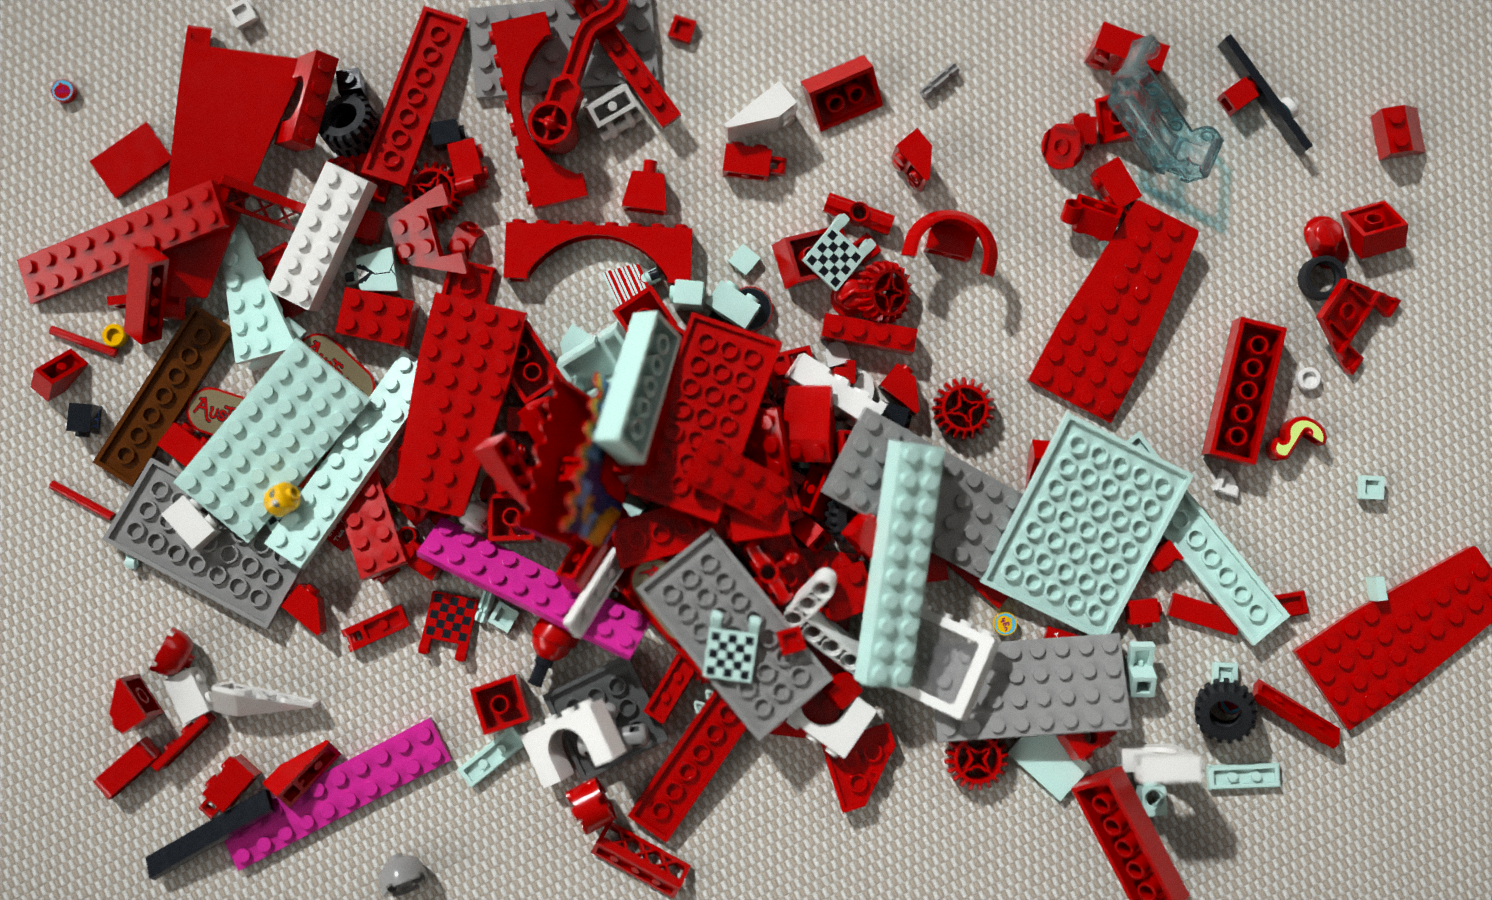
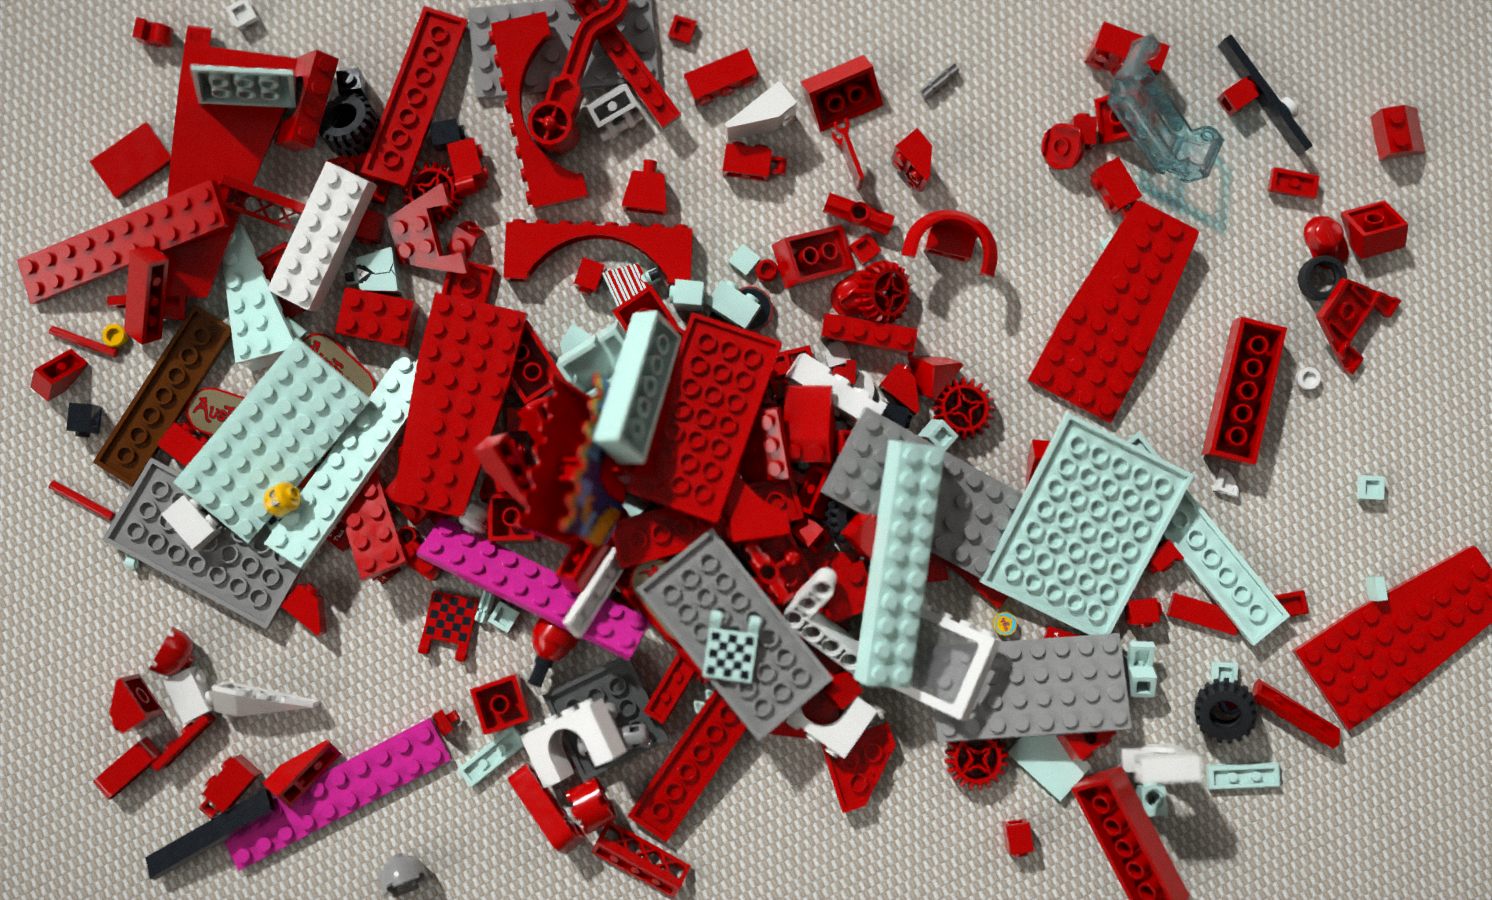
red tile [51,79,77,104] -> none
red plate [341,604,411,652] -> none
red plate [682,437,790,525] -> none
red tile [775,625,806,656] -> none
light aqua flag [801,213,876,292] -> none
red hinge [1060,193,1124,242] -> none
red animal [1265,416,1327,461] -> none
none -> red leg [132,17,174,48]
none -> light aqua slope [191,65,296,108]
none -> red tile [431,709,460,736]
none -> red beam [508,763,586,854]
none -> red brick [574,257,607,296]
none -> red brick [684,48,758,106]
none -> red plate [756,259,779,283]
none -> red flag [831,118,865,190]
none -> red slope [907,355,964,401]
none -> light aqua brick [918,419,958,451]
none -> red brick [1002,819,1034,857]
none -> red plate [1267,167,1320,200]

